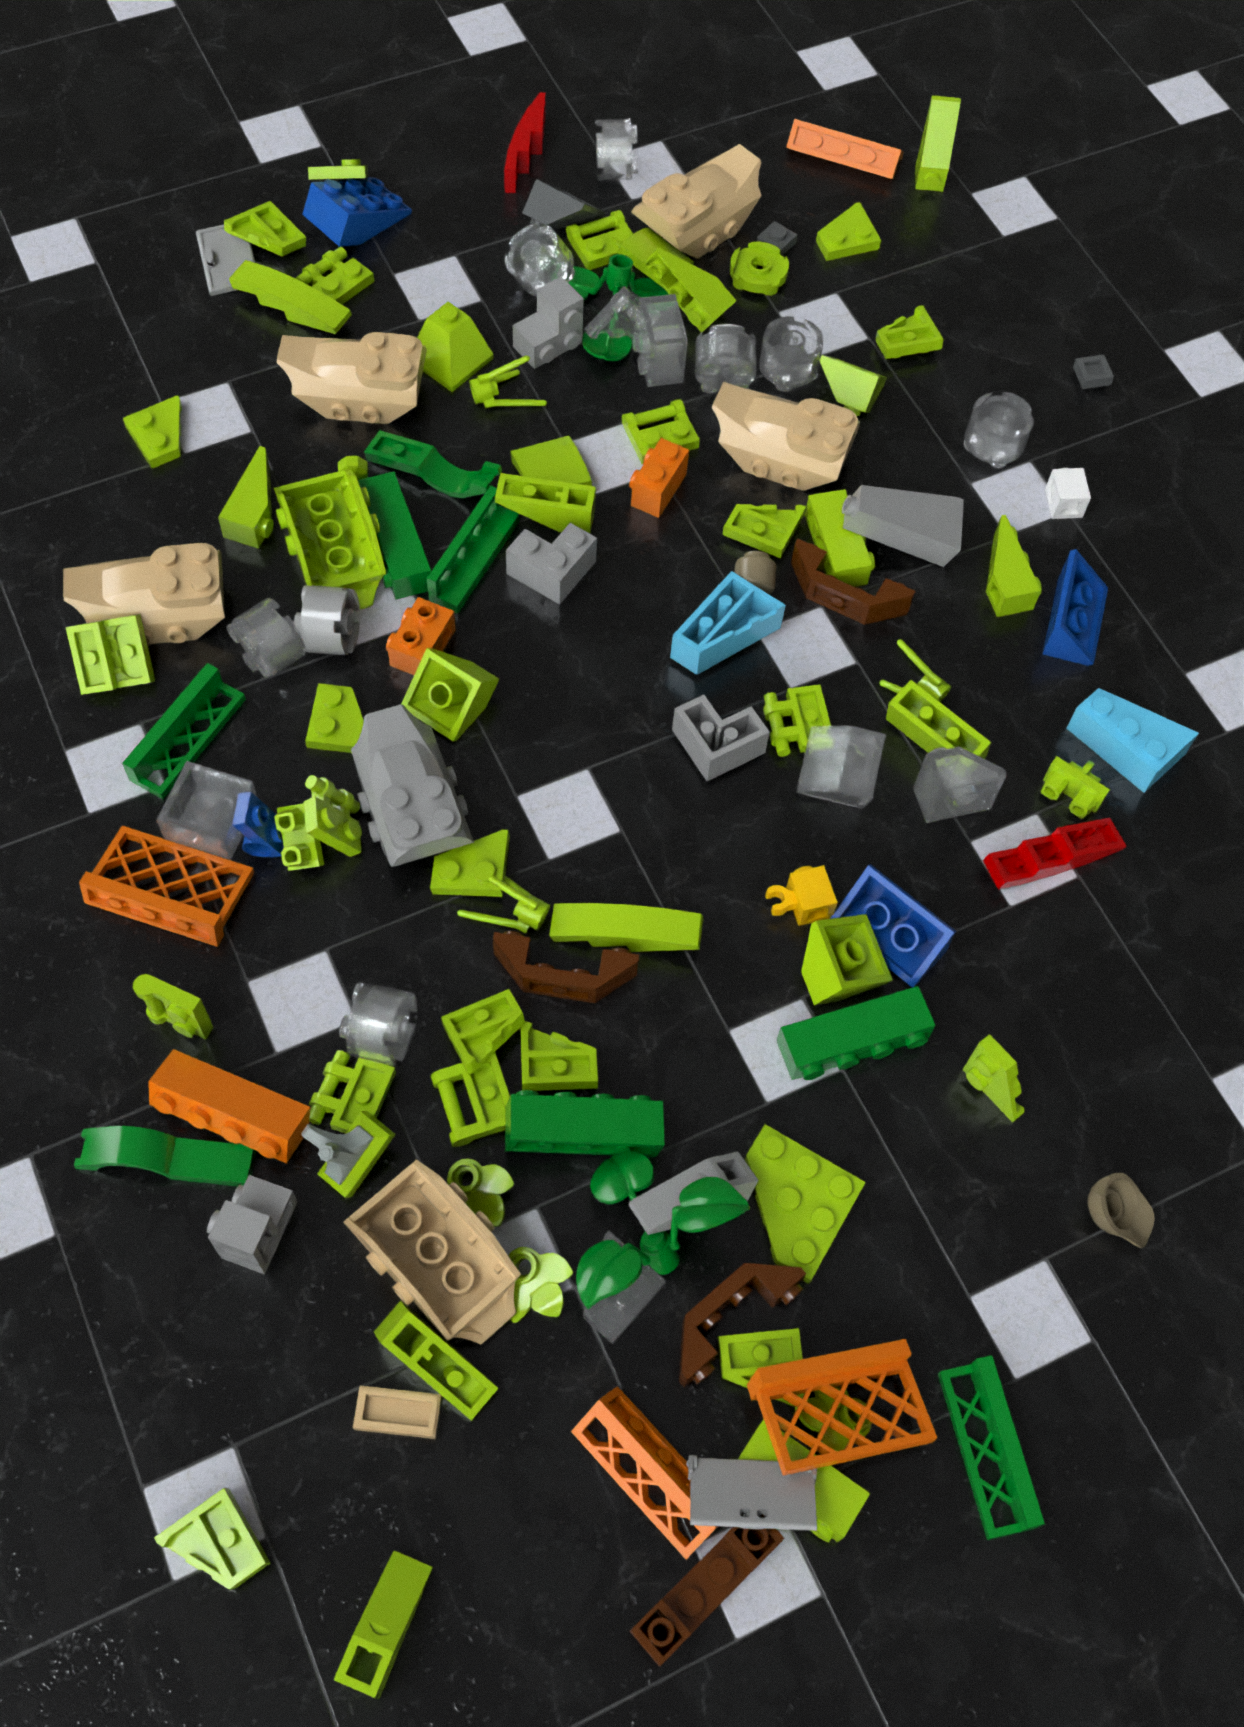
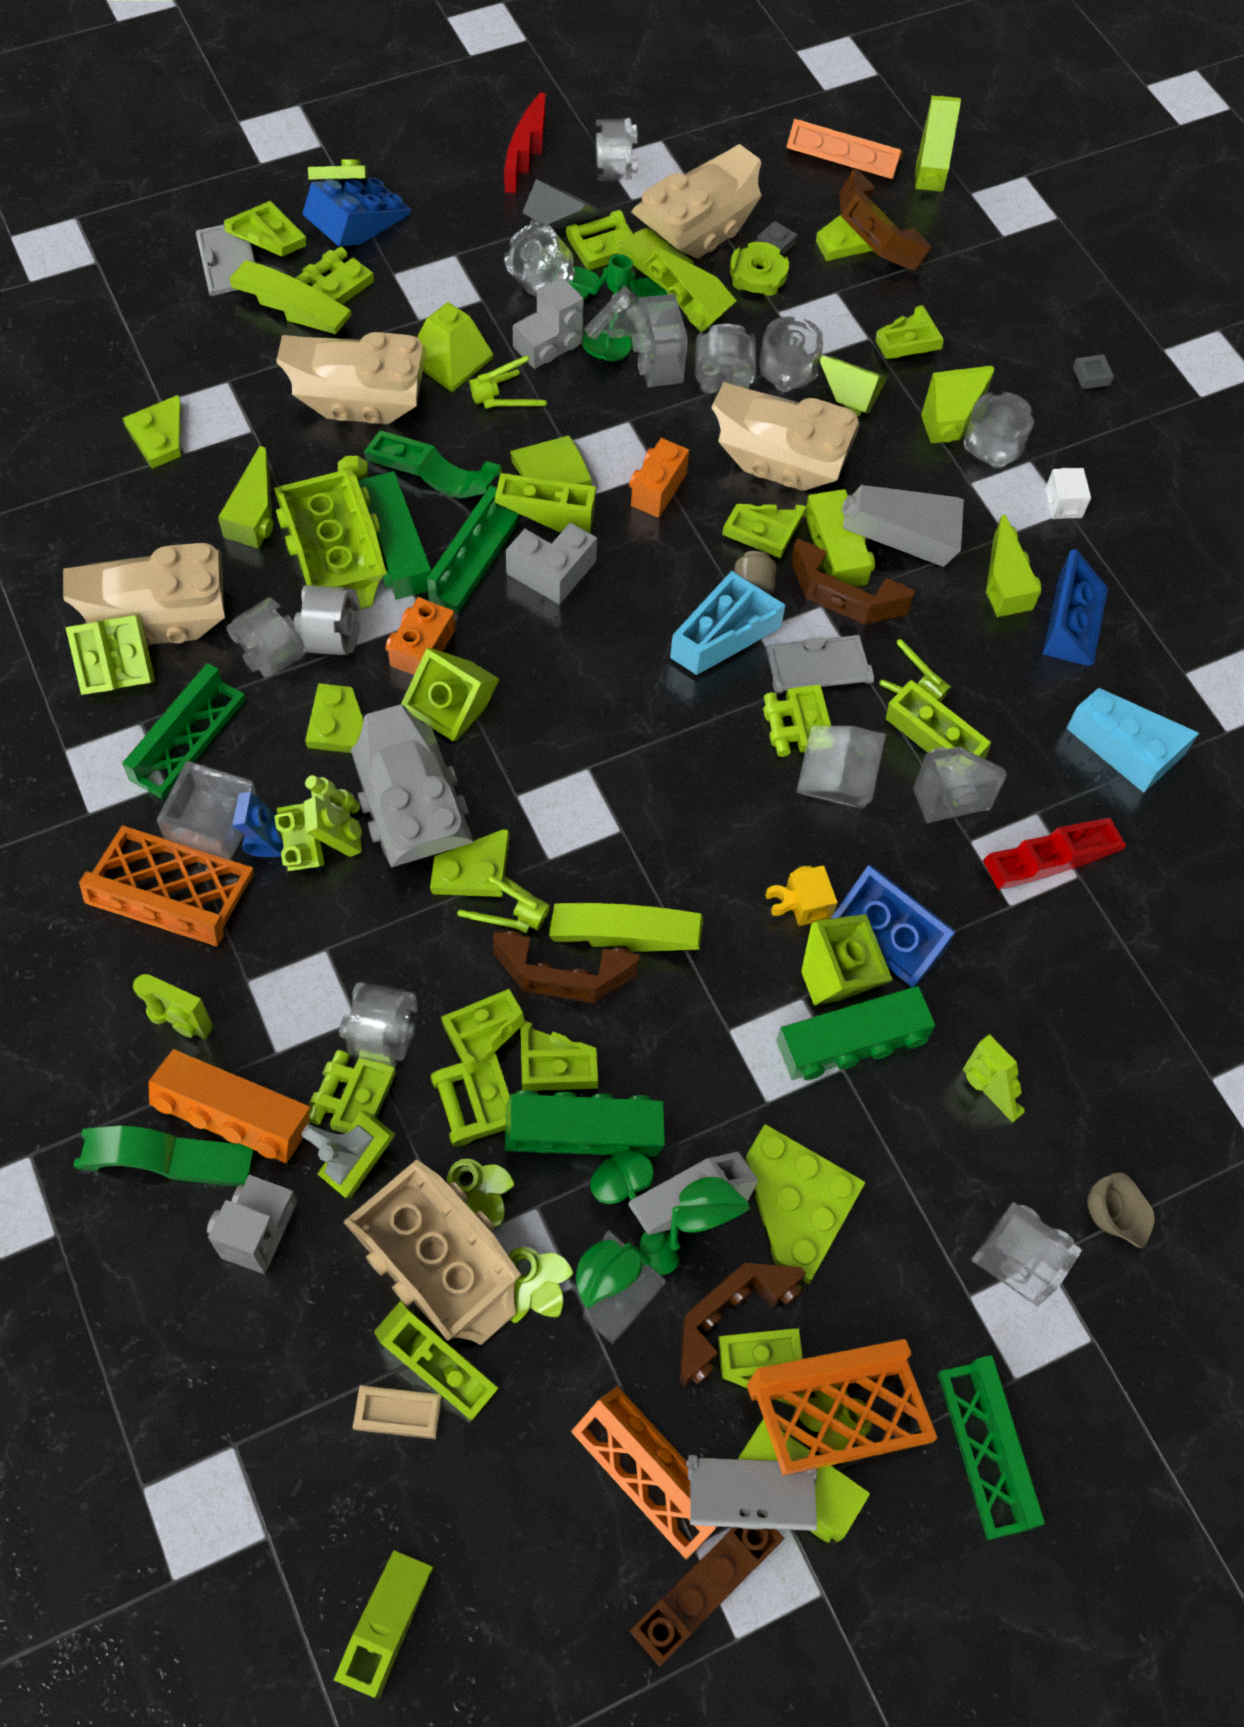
lime wing [154,1488,270,1590] -> none
lime plate [622,399,700,464] -> none
light grey brick [672,695,770,781] -> none
lime hips [1041,756,1110,819] -> none
none -> light grey door [766,635,874,694]
none -> reddish brown slope [839,169,933,271]
none -> lime slope [921,365,994,443]
none -> clear brick [971,1202,1082,1307]

